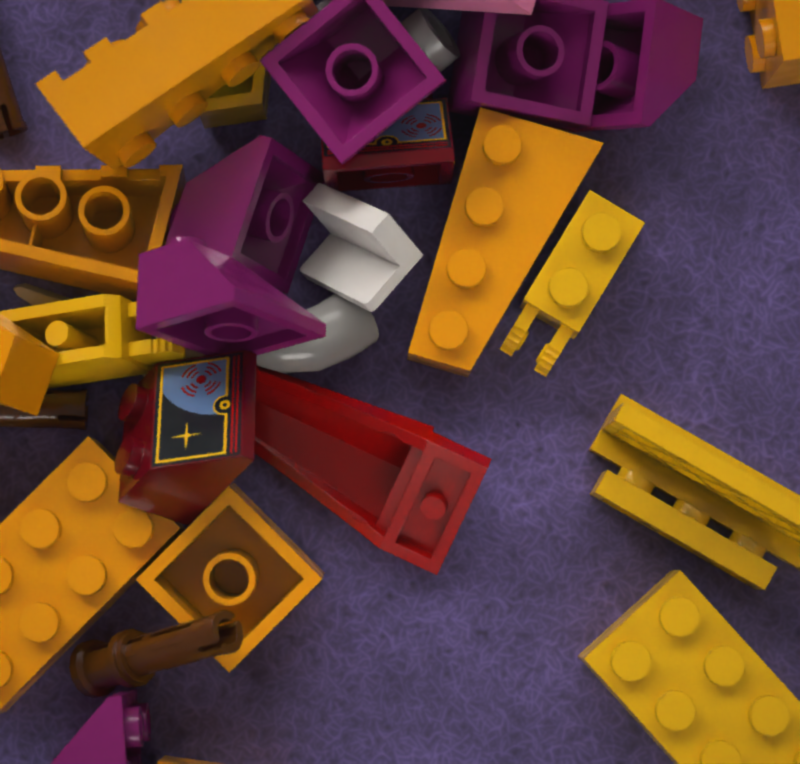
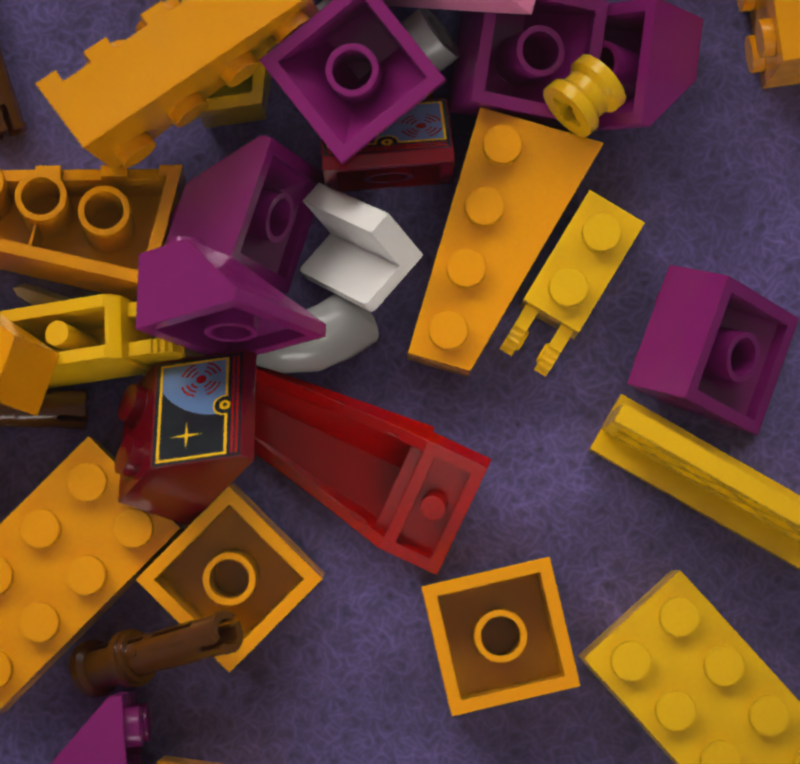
yellow plate [590,466,778,590] -> none
none -> light orange brick [420,557,581,716]
none -> yellow wheel [543,54,626,138]
none -> magenta slope [627,265,799,436]

